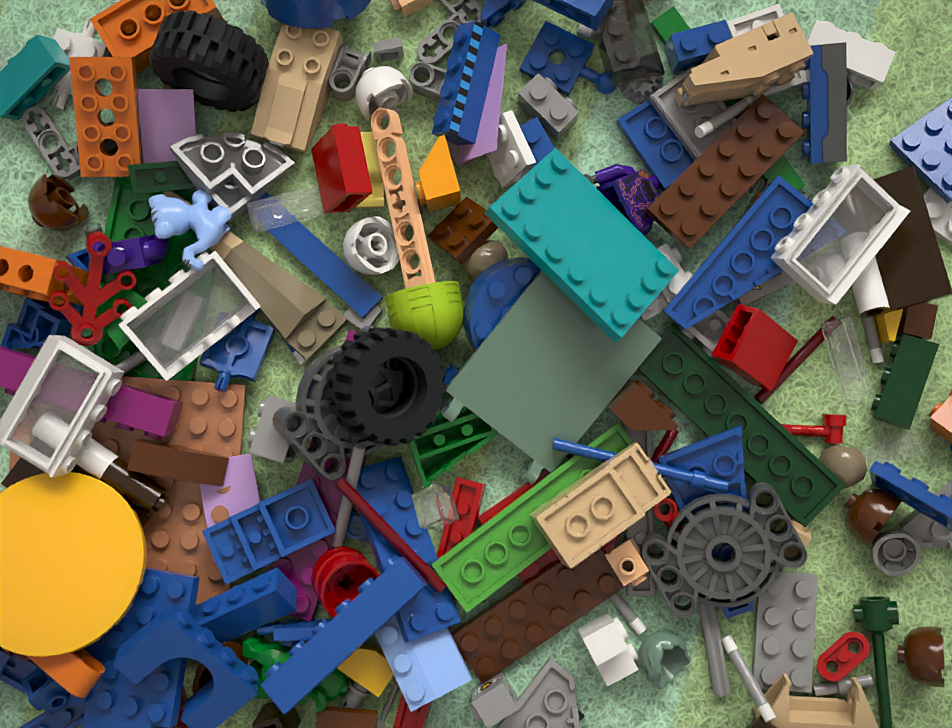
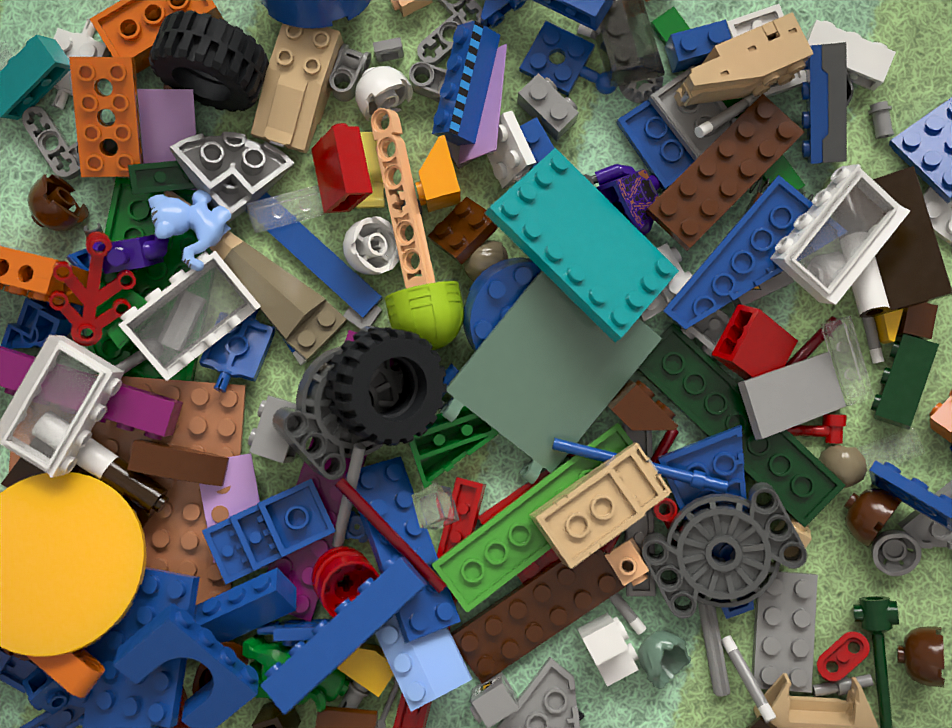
none -> light grey tile [738,352,846,440]
none -> light grey pin [868,101,894,139]

